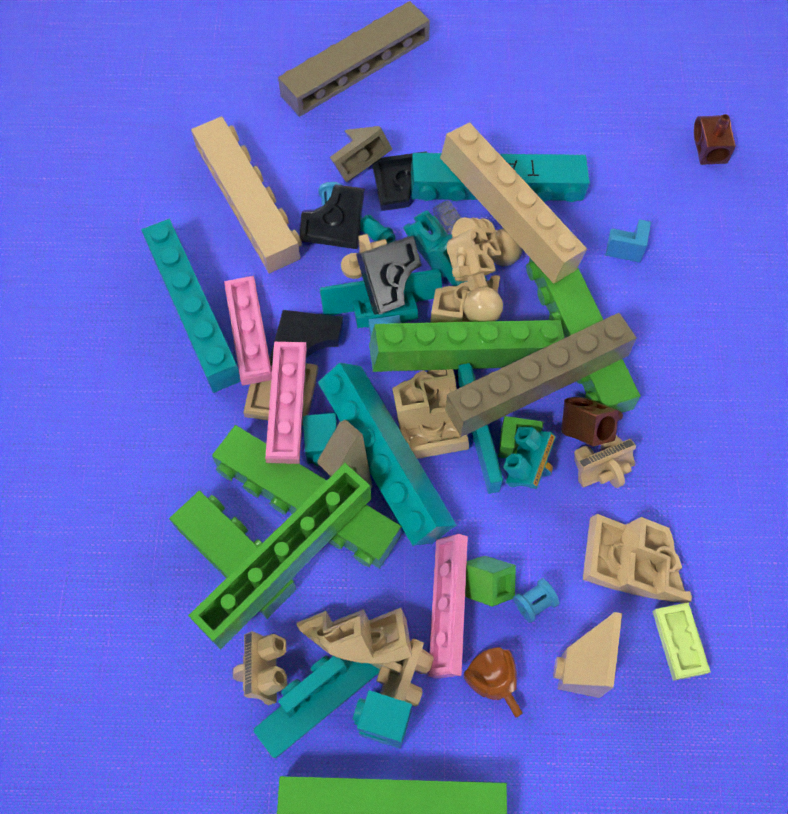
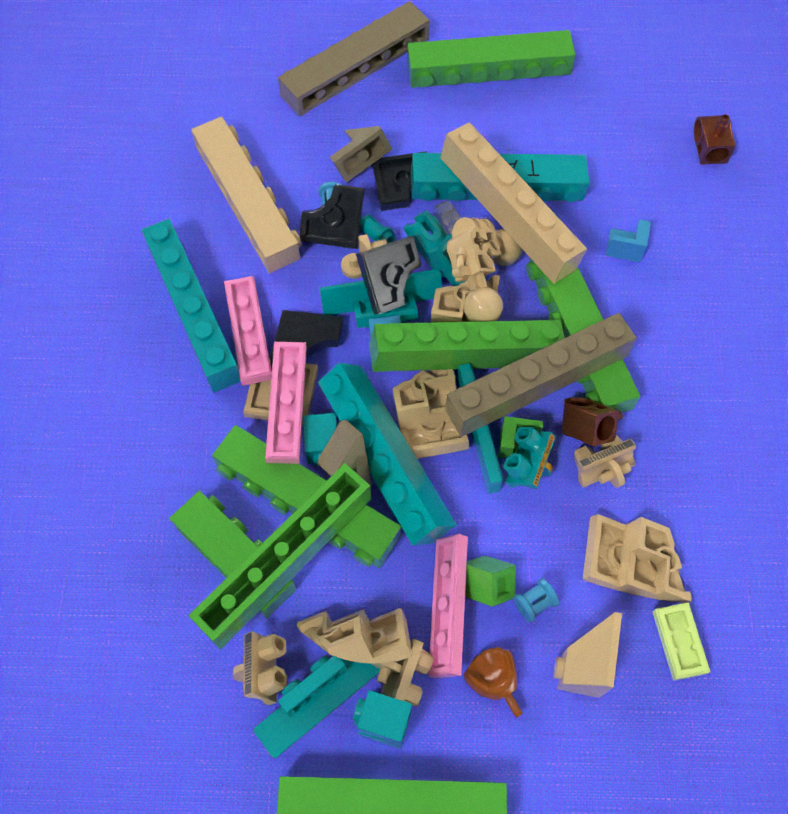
none -> bright green brick [407,30,575,88]

